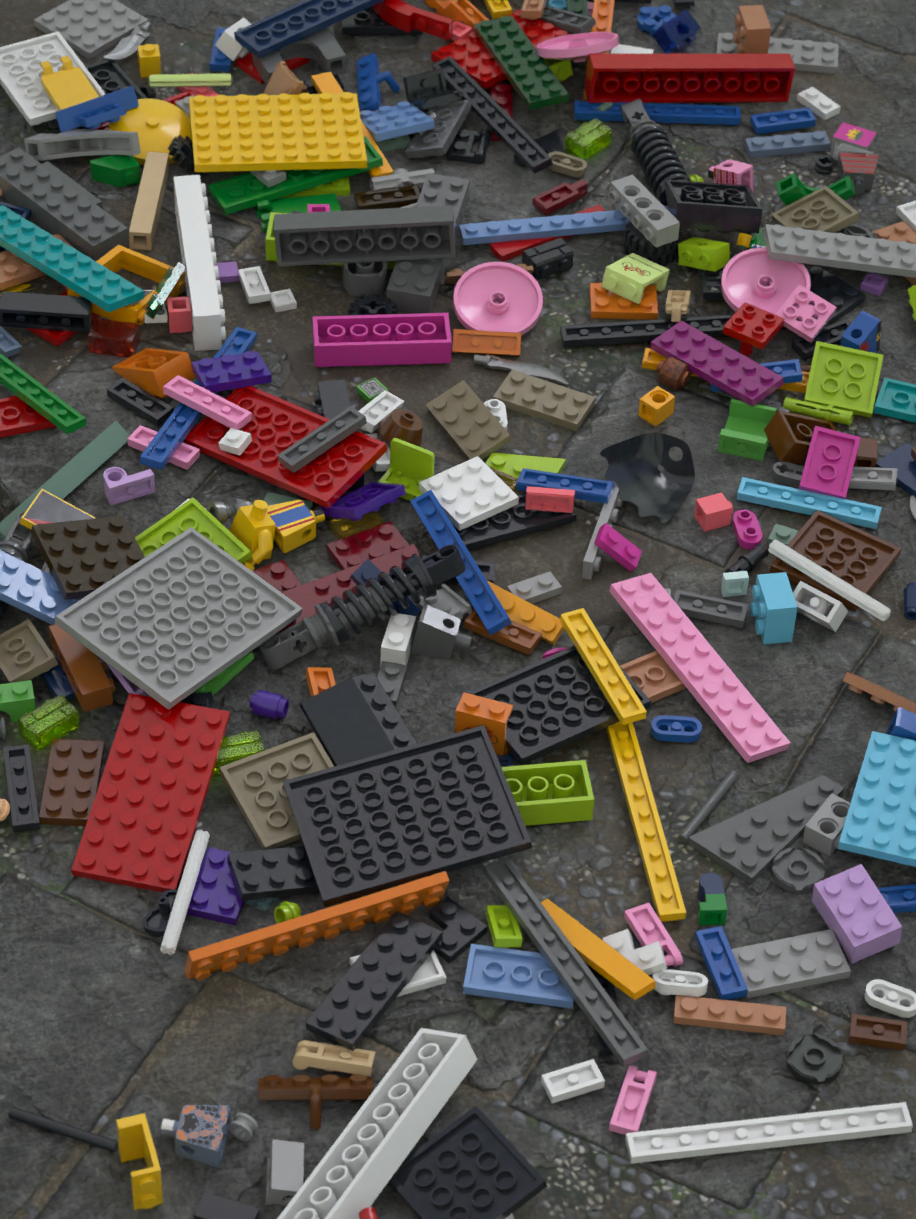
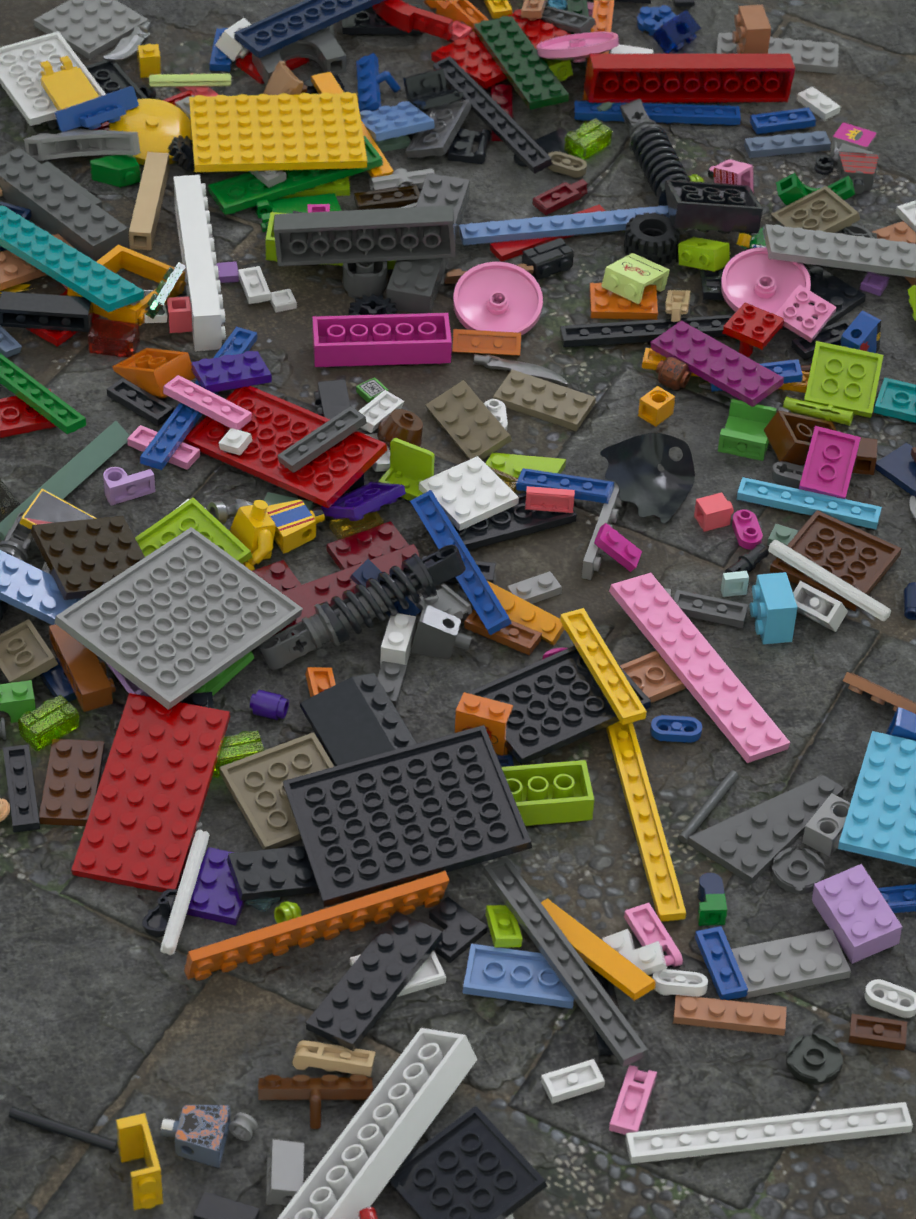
light grey brick [608,175,680,247] -> none
light grey tile [848,467,898,490] -> none

